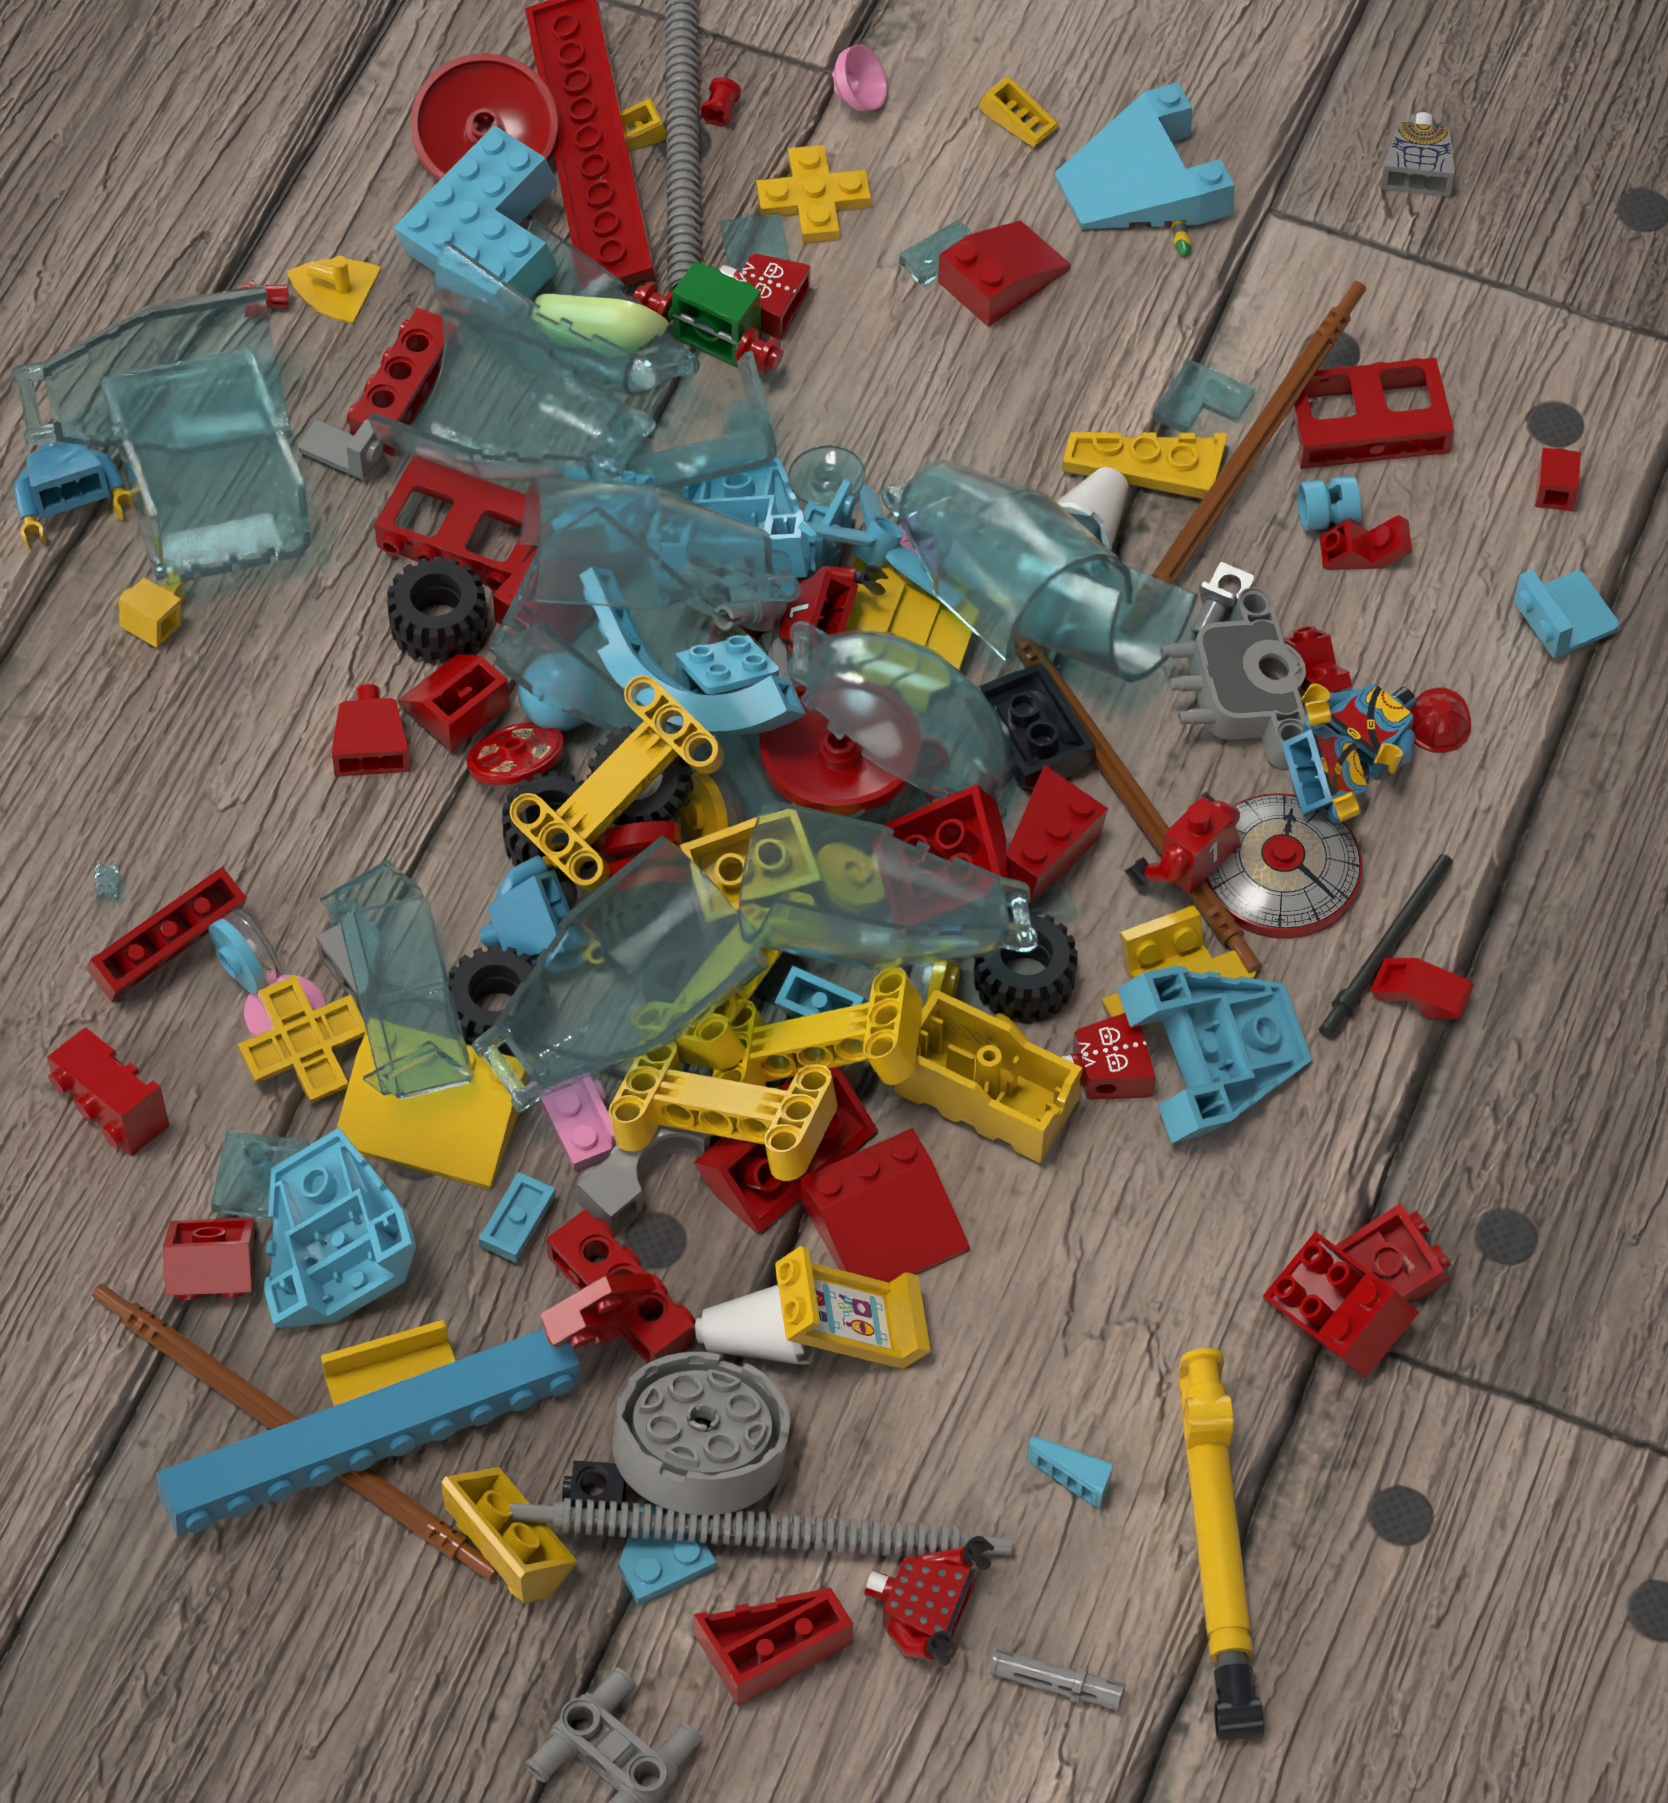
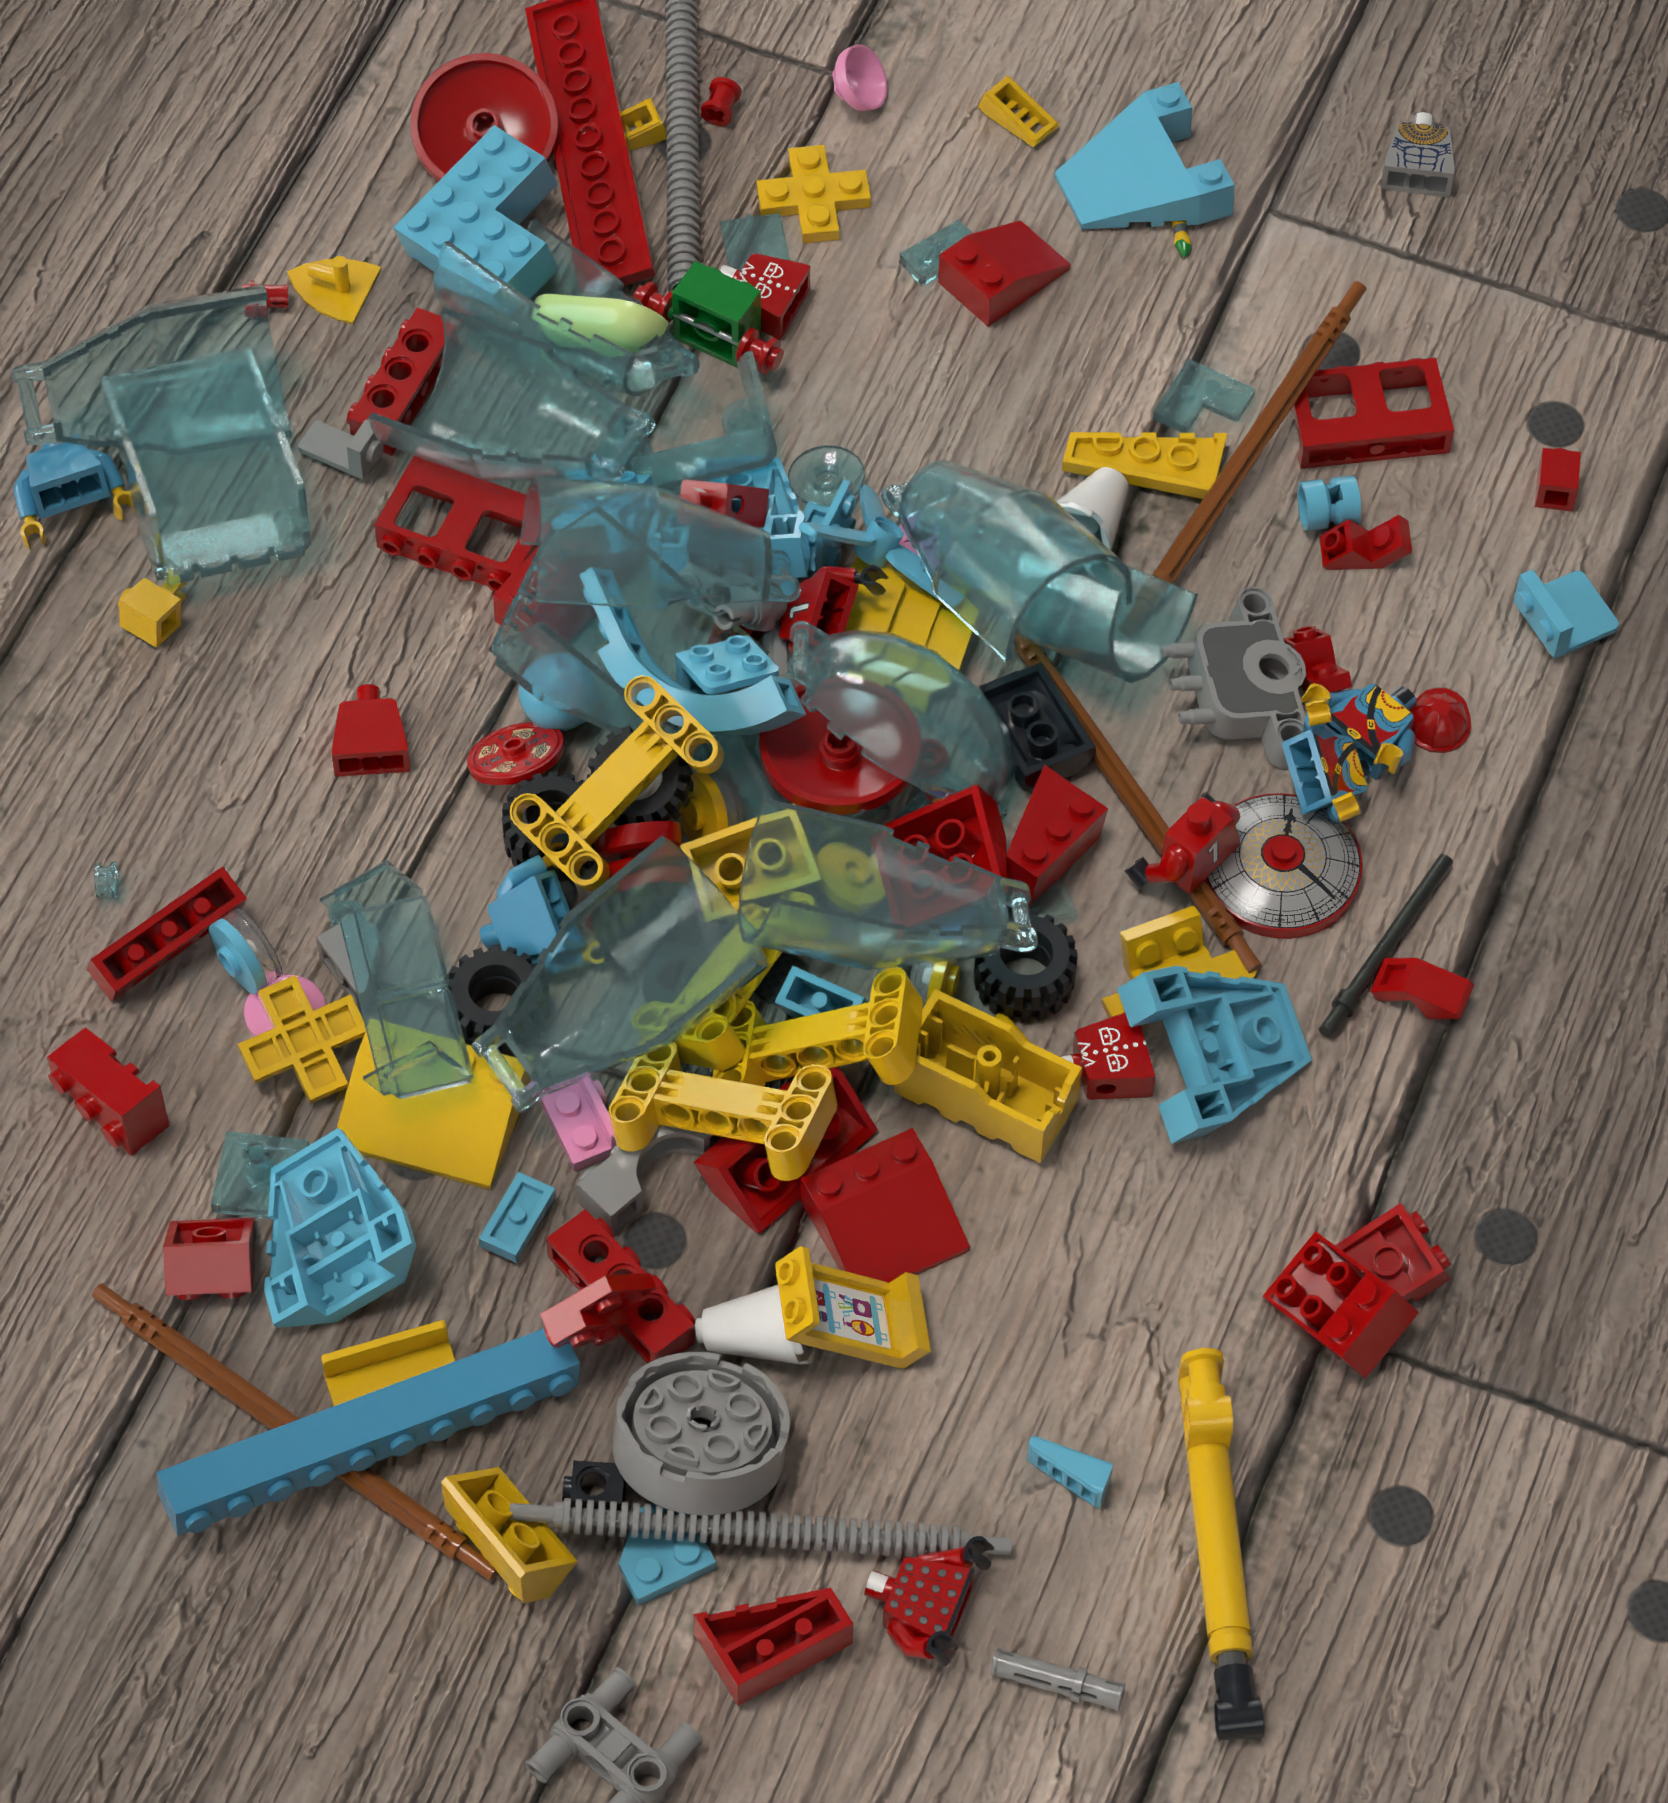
black tyre [387,557,488,664] -> none
red slope [398,654,510,752] -> none
light grey bracket [1190,562,1254,636] -> none
none -> red torso [678,479,769,528]

